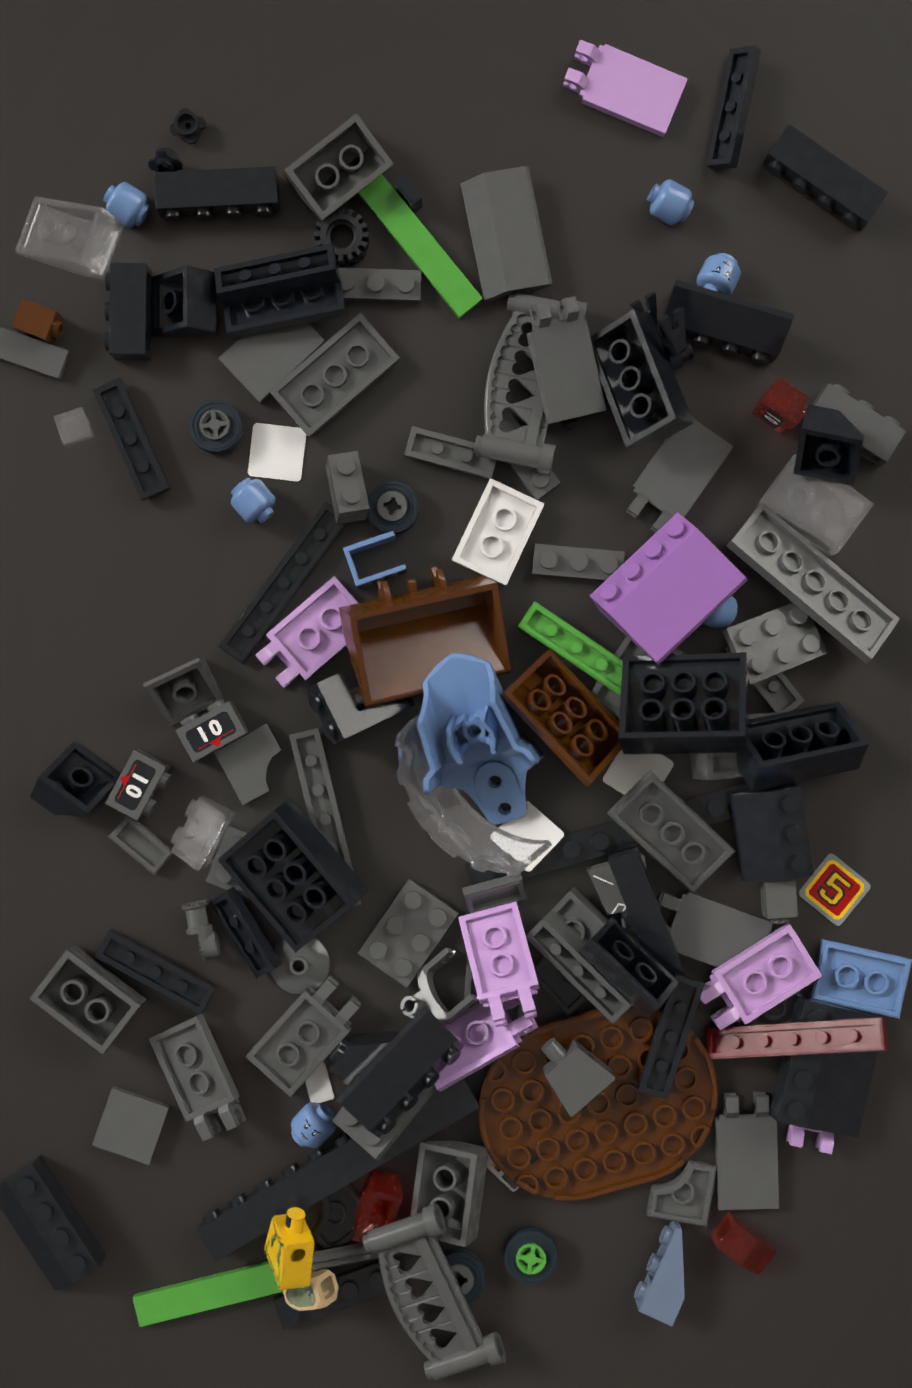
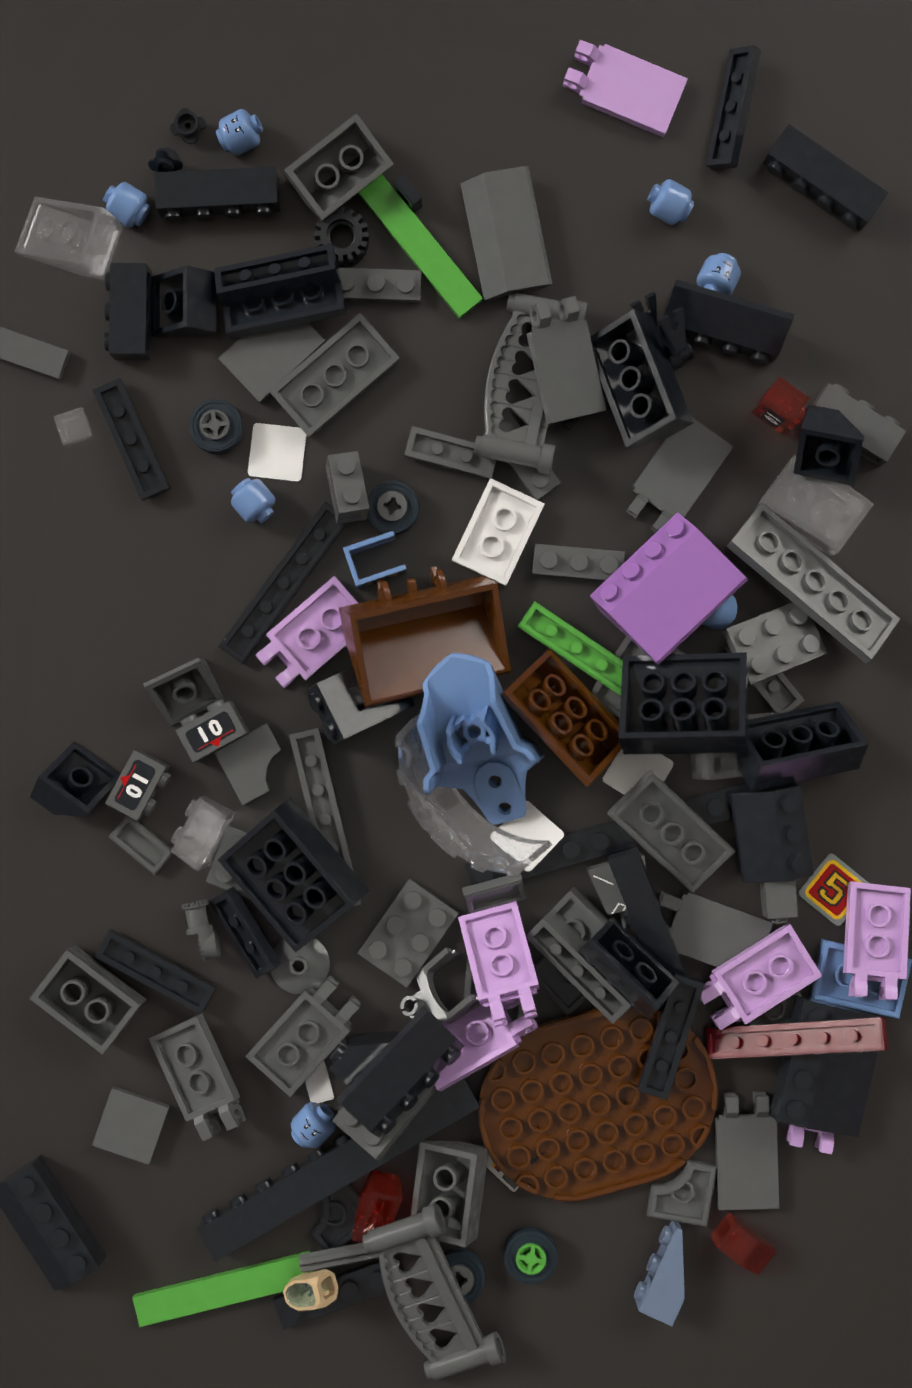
reddish brown brick [12,298,64,345] -> none
yellow torso [264,1207,314,1290] -> none
dark grey torso [541,1037,616,1117] -> none
none -> medium blue head [216,109,263,156]
none -> lavender tile [843,882,911,1001]

